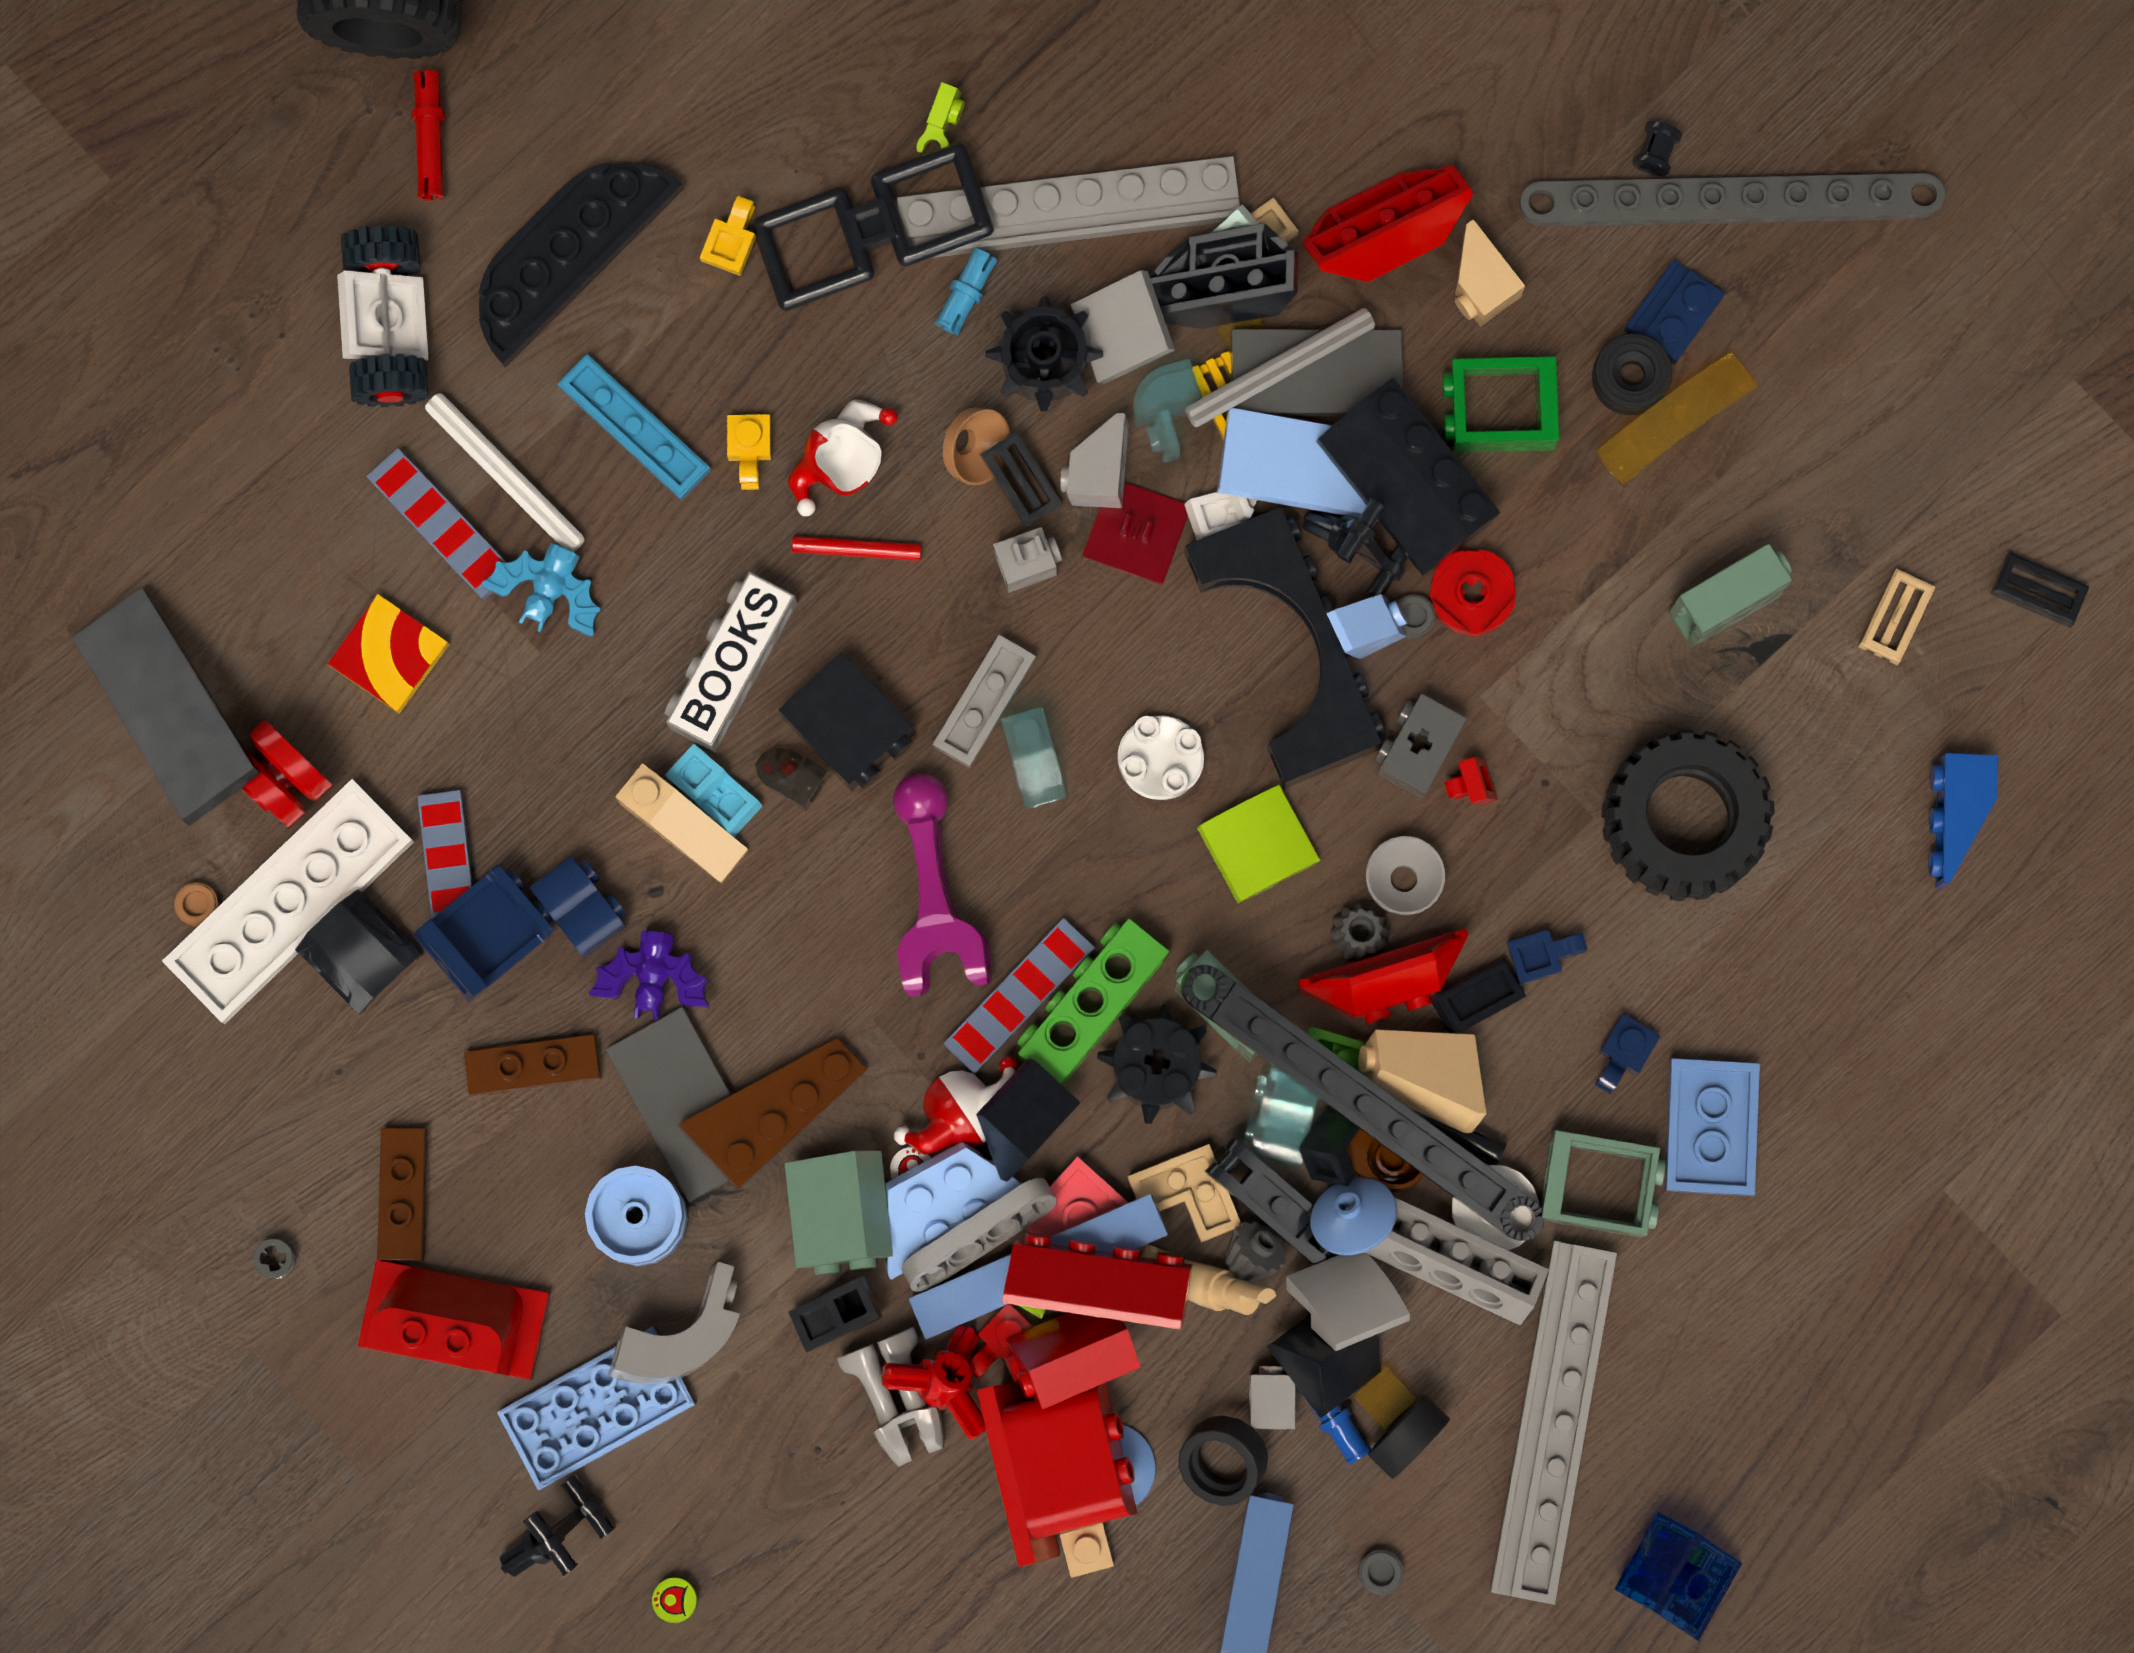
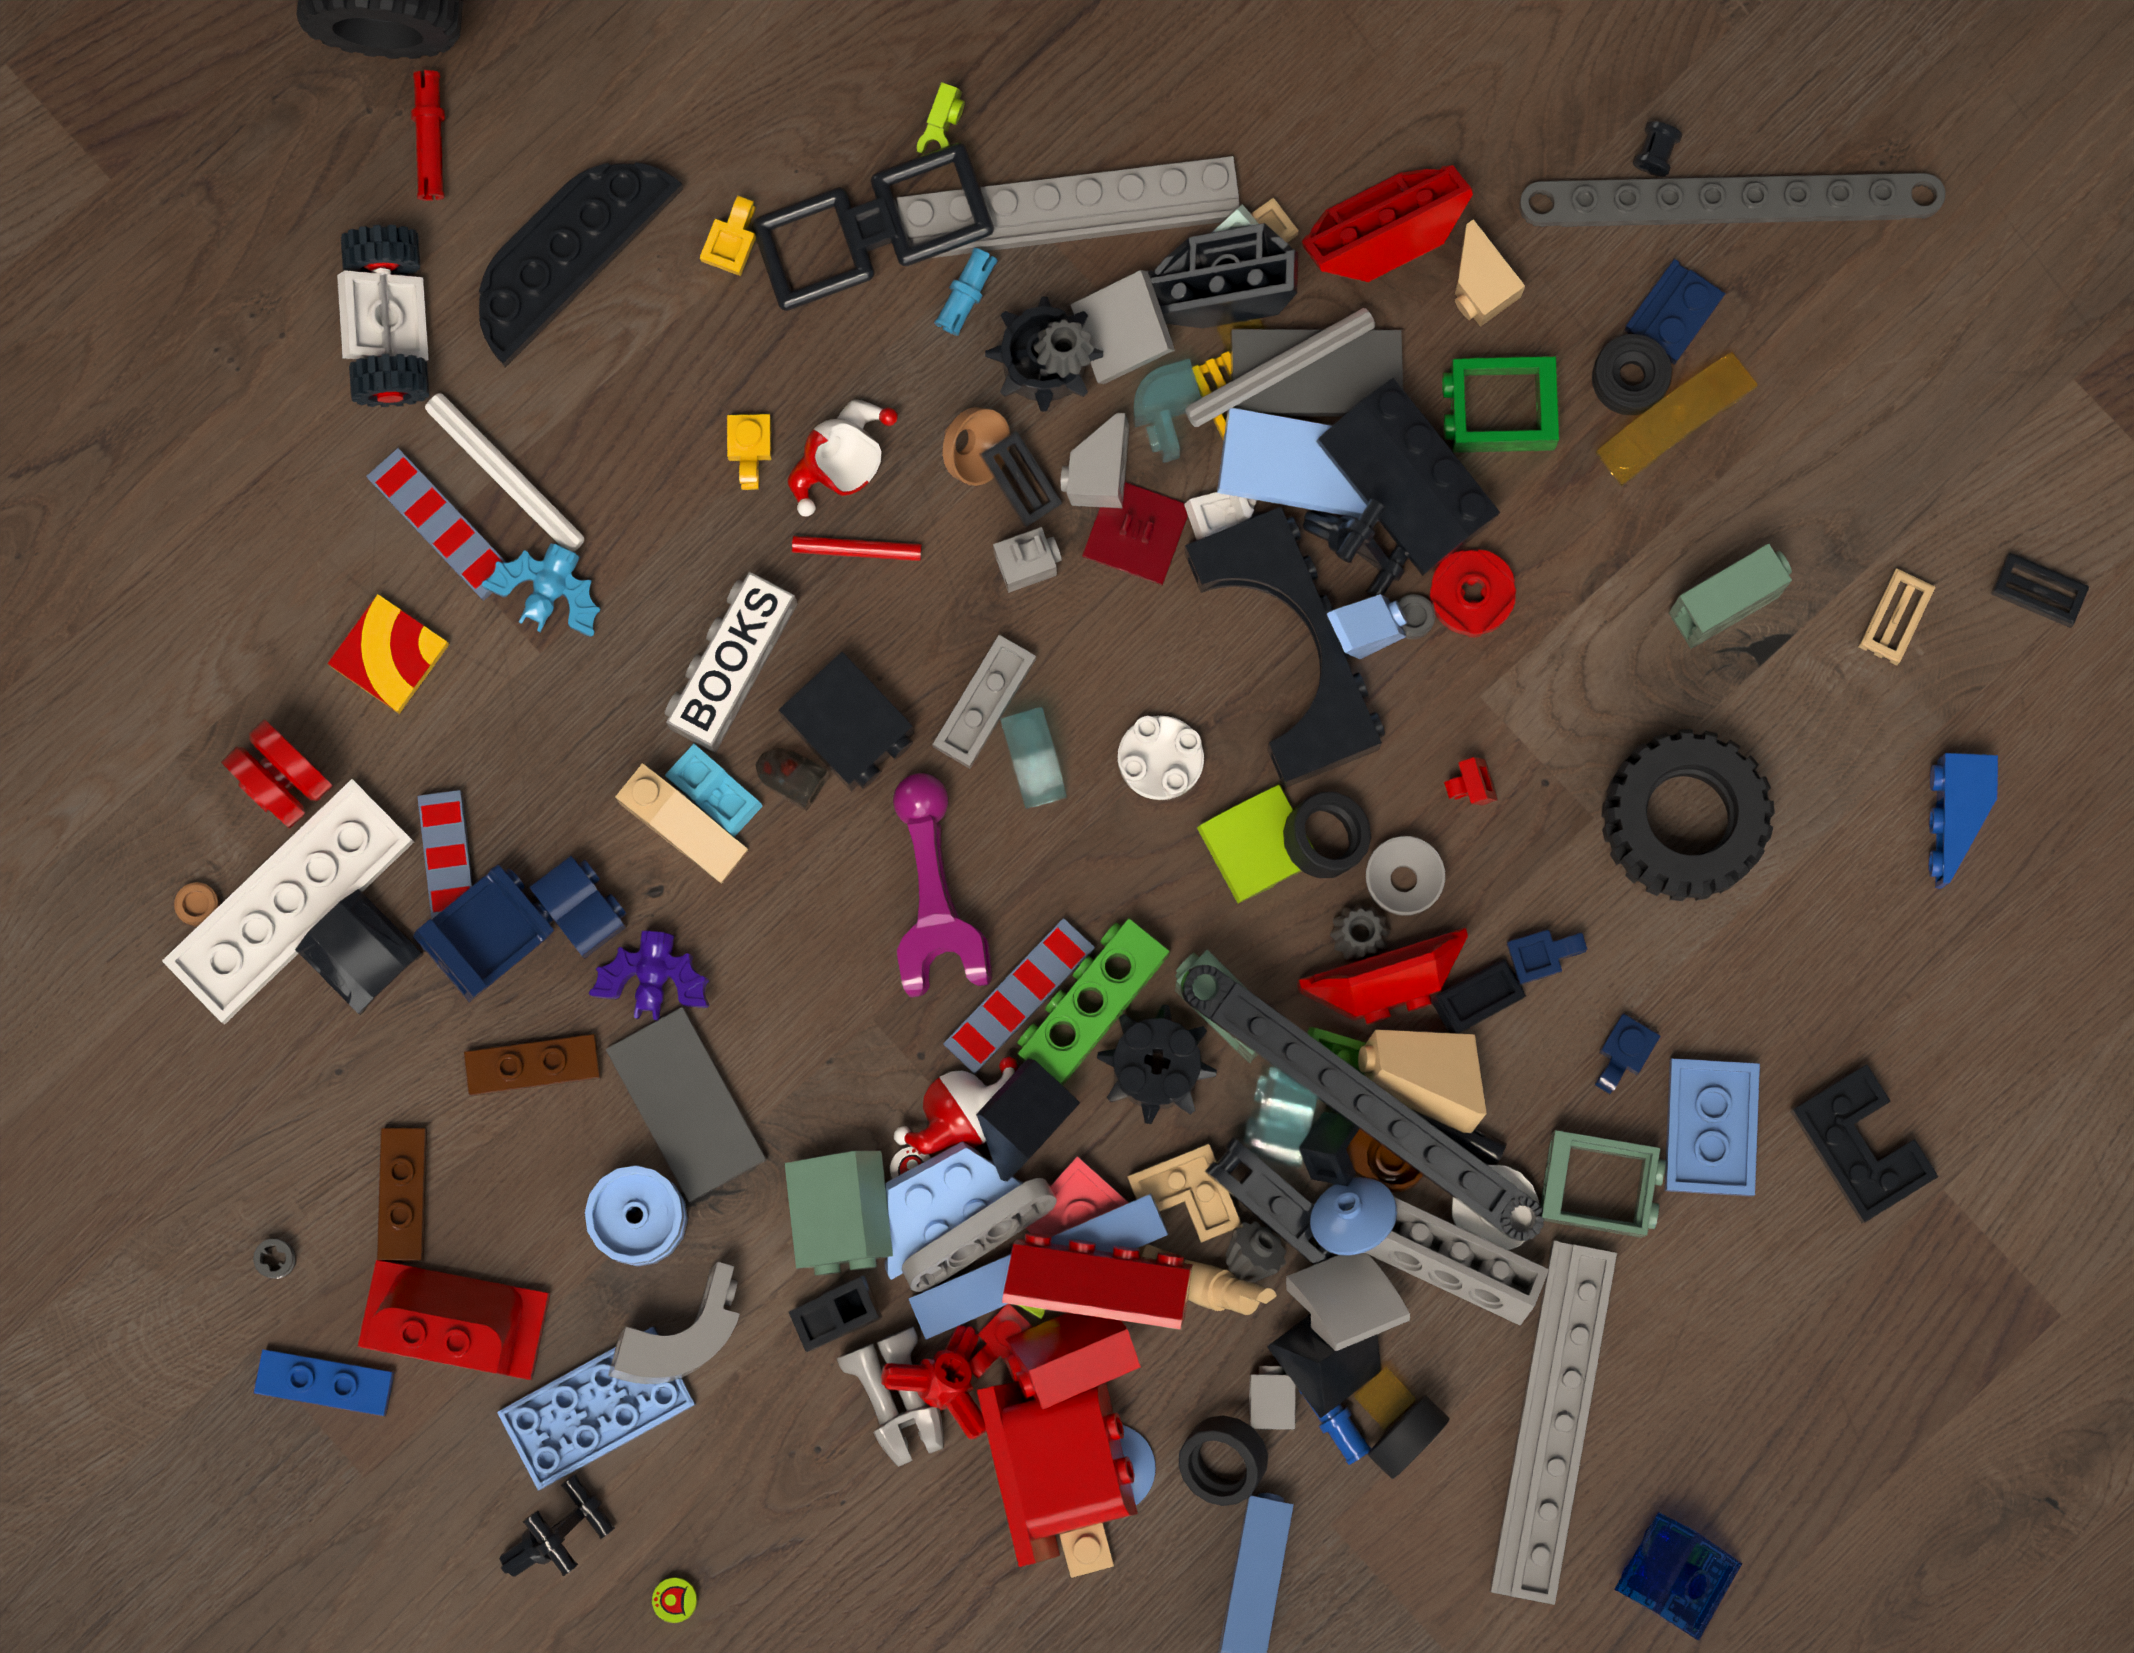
black tile [72,587,260,826] -> none
dark azure tile [557,354,711,501] -> none
reddish brown wing [678,1038,867,1190] -> none
dark grey tile [1358,1550,1403,1595] -> none
dark grey brick [1375,693,1467,800] -> none
none -> blue plate [254,1349,394,1416]
none -> dark grey piece [1034,318,1094,378]
none -> black tyre [1283,792,1371,878]
none -> black plate [1790,1064,1939,1224]

